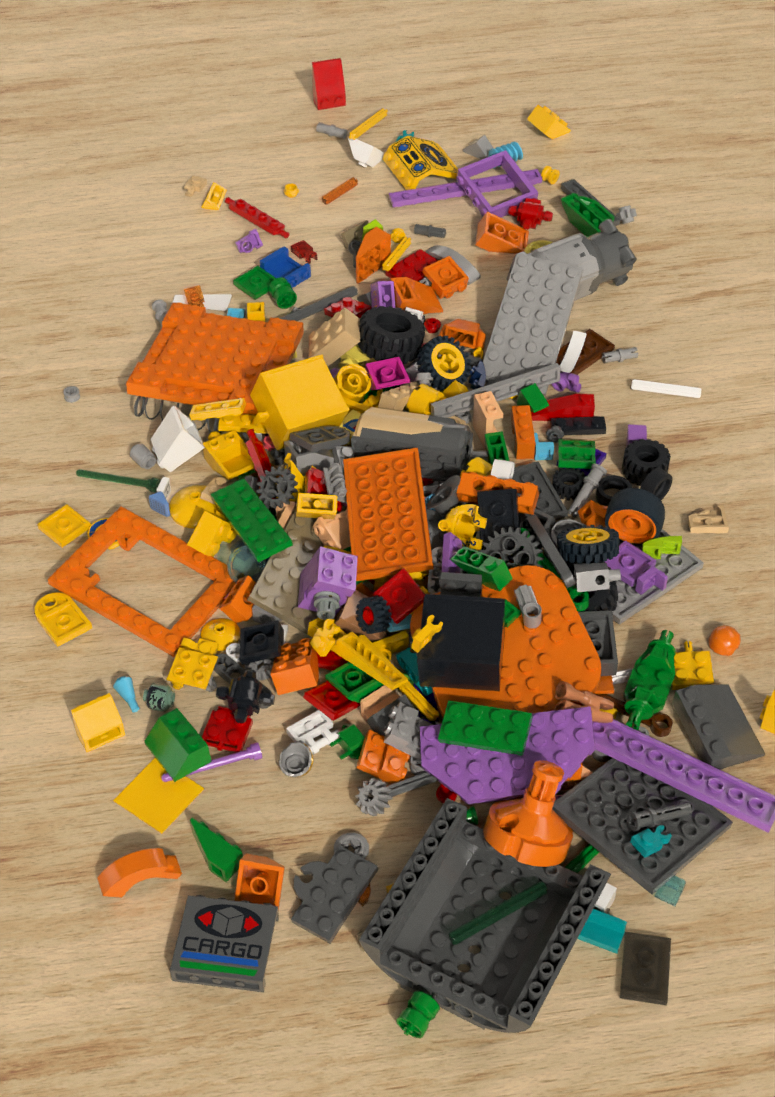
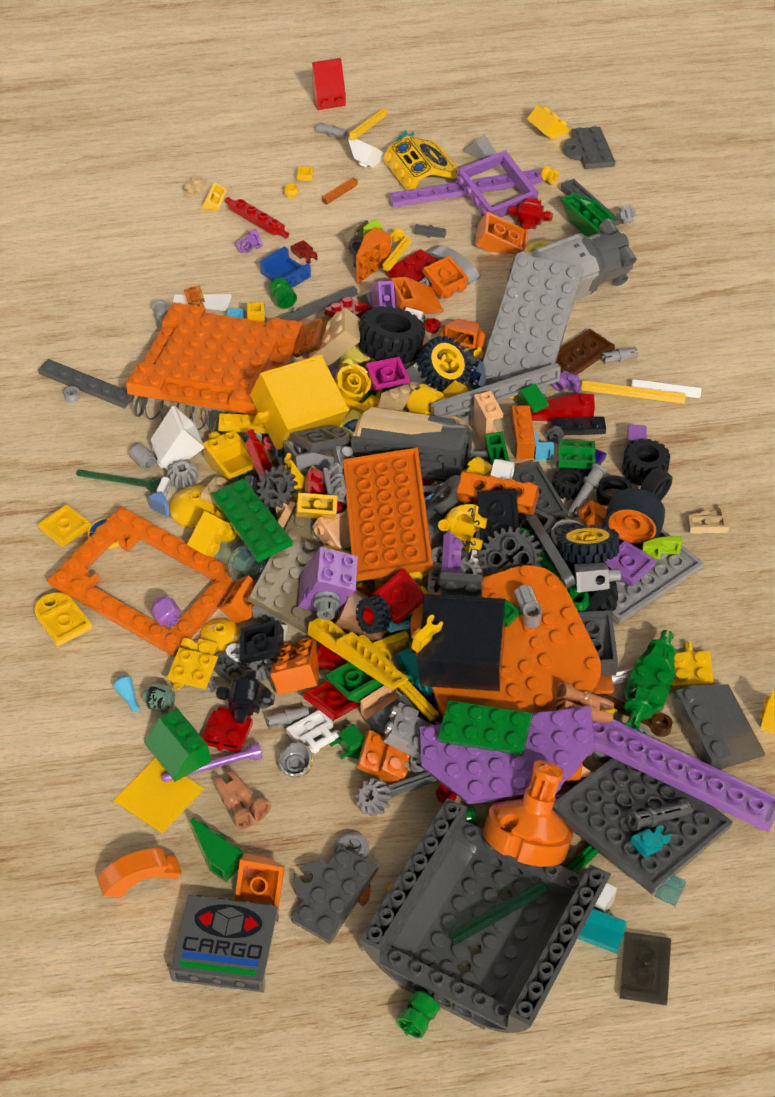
yellow slope [71,693,125,752] -> none
yellow plate [189,398,246,421] -> none
green plate [233,266,276,300] -> none
yellow plate [310,619,340,656] -> none
light grey plate [415,373,433,385] -> none
green slope [451,546,513,592] -> none
medium azure piece [488,142,523,169] -> none
white sticker [560,331,587,373] -> none
medium lavender bracket [635,566,668,595] -> none
orange hair [708,625,741,656] -> none
none -> dark grey plate [38,359,135,409]
none -> medium lavender head [151,596,181,627]
none -> light grey gear [167,459,198,489]
none -> nougat piece [214,770,271,829]
none -> light grey pin [266,706,309,729]
none -> clear orange plate [292,317,328,358]
none -> yellow plate [297,166,314,181]
none -> dark grey plate [563,126,616,169]
none -> yellow axle [581,380,686,404]

